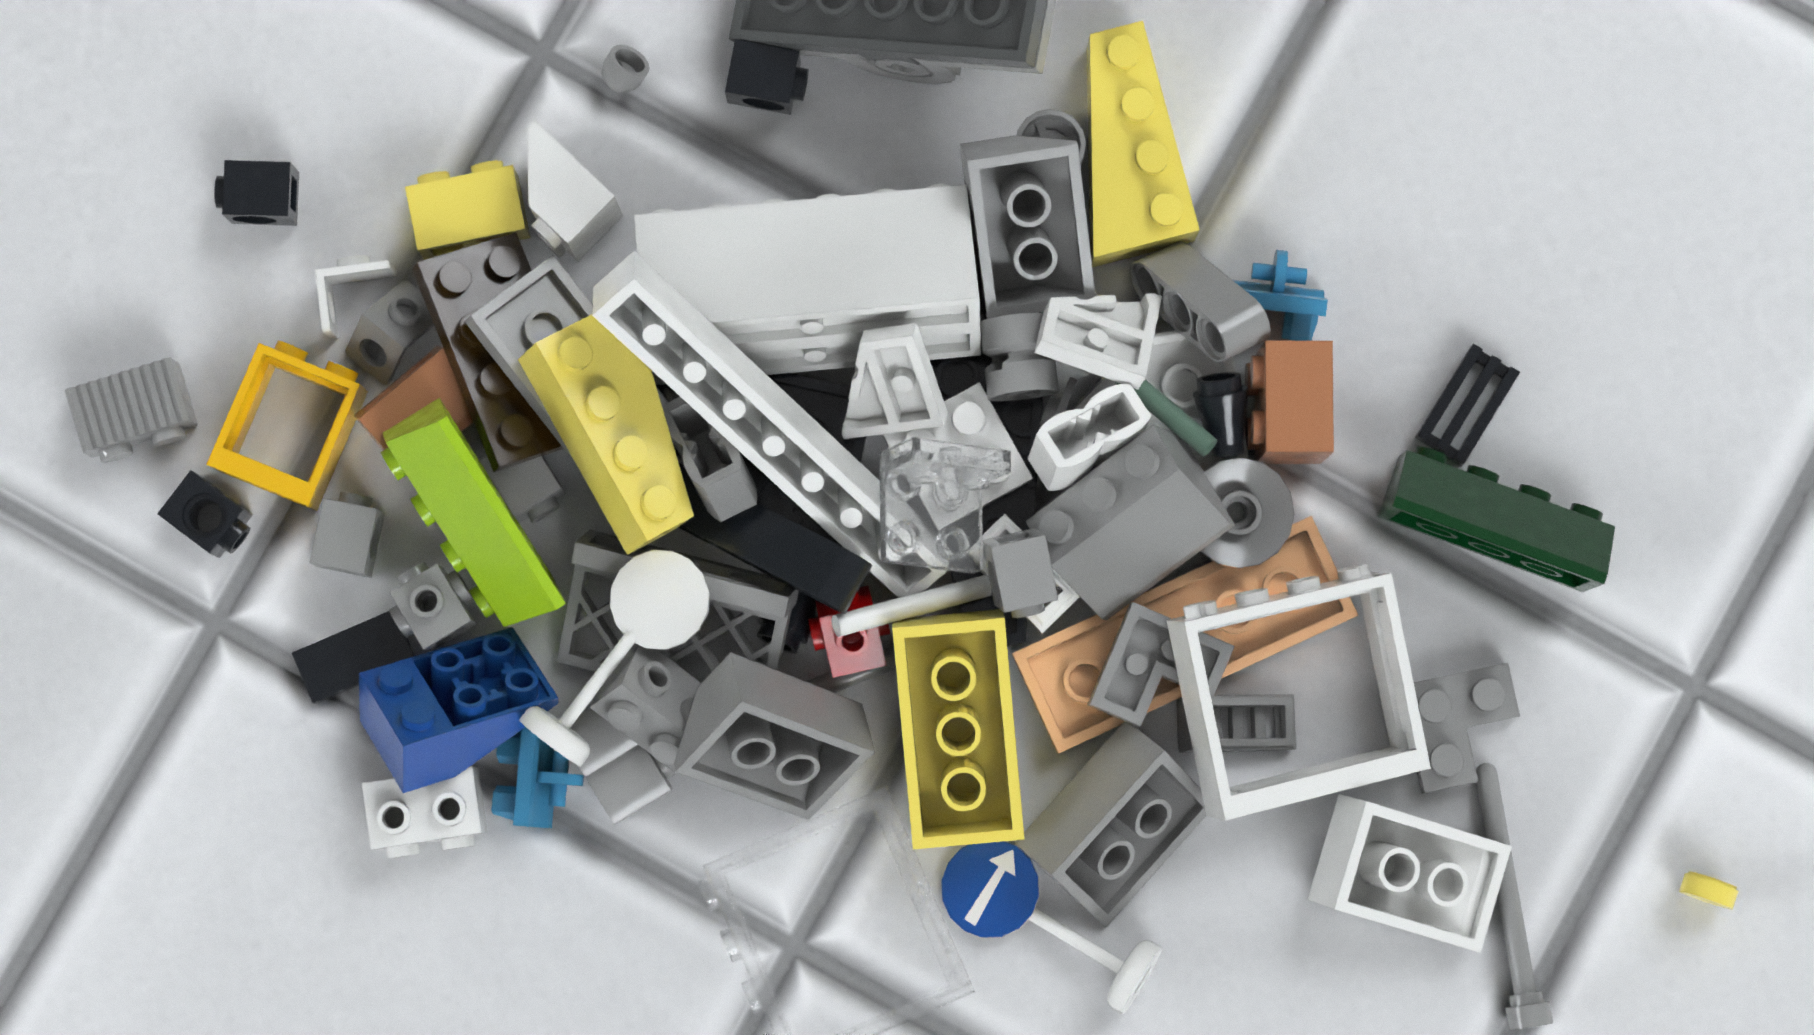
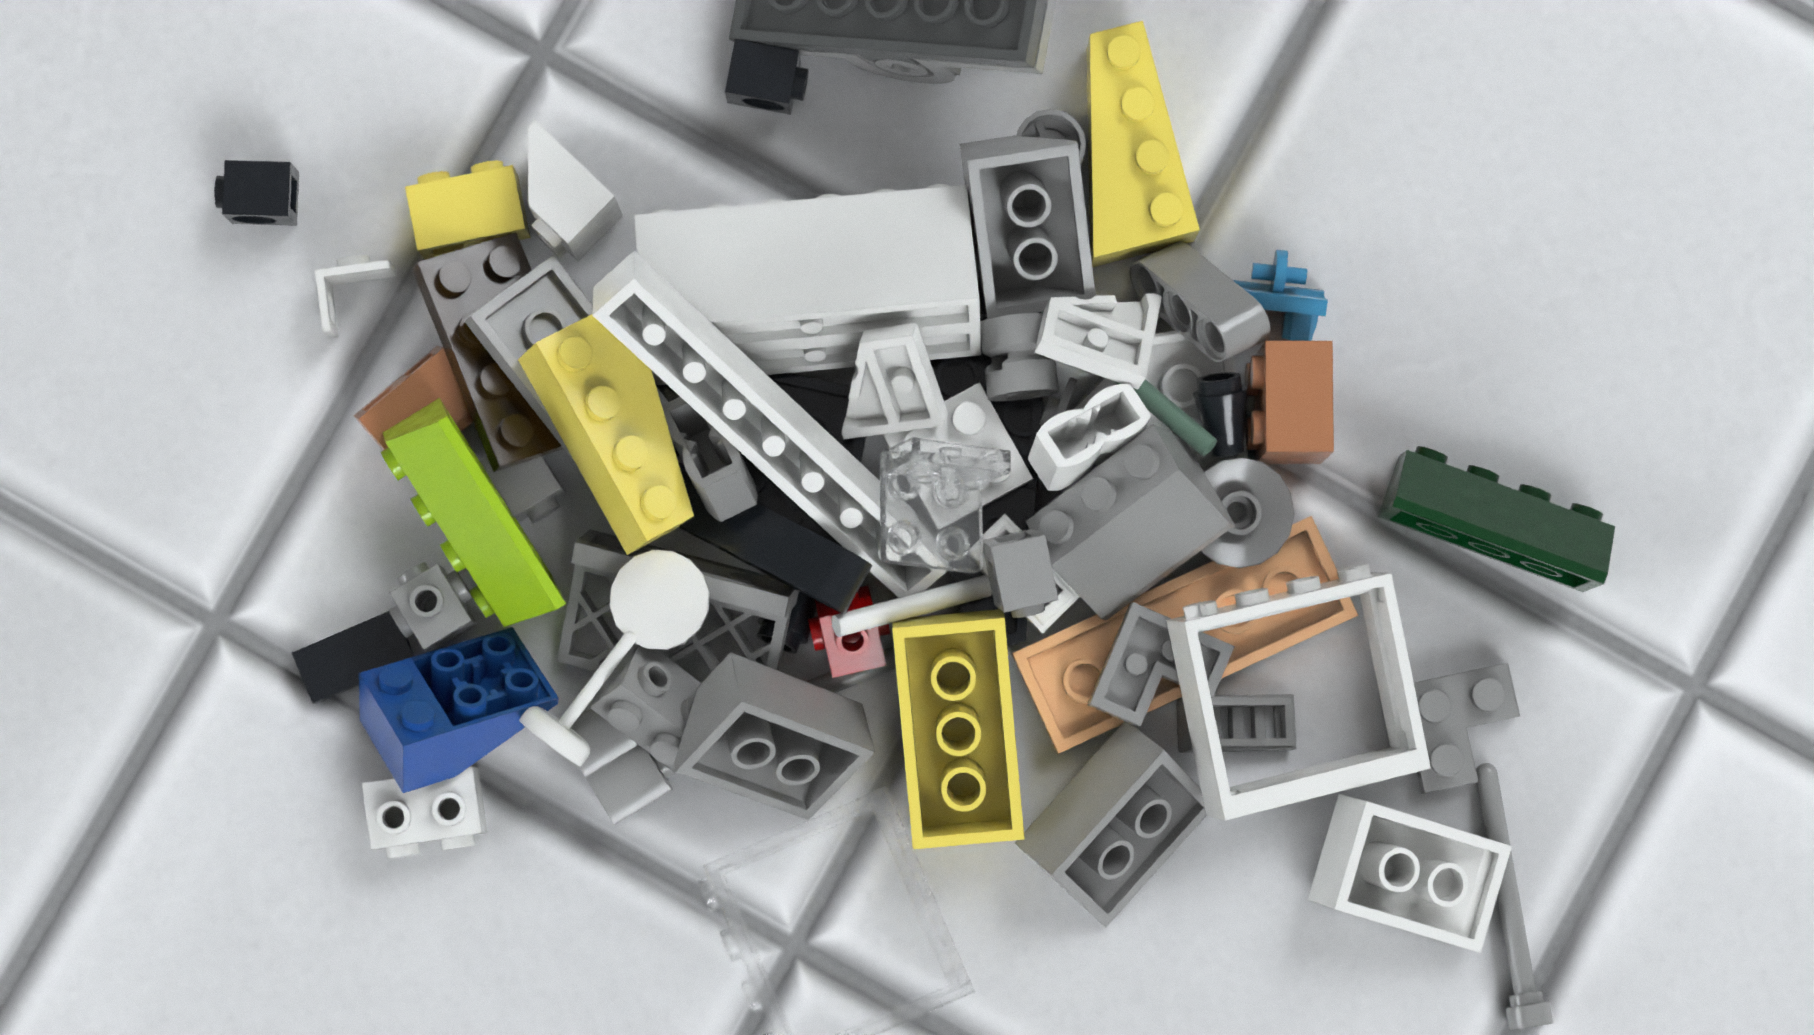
light grey brick [65,357,197,463] -> none
black brick [157,470,253,558] -> none
yellow window [206,340,368,511] -> none
light grey brick [309,492,385,578] -> none
light grey bracket [345,280,434,385] -> none
dark azure hips [491,727,584,828] -> none
light grey hinge [601,45,650,92] -> none
piece [941,841,1162,1014] -> none
black tile [1415,343,1520,466] -> none
light yellow tile [1679,871,1739,910] -> none

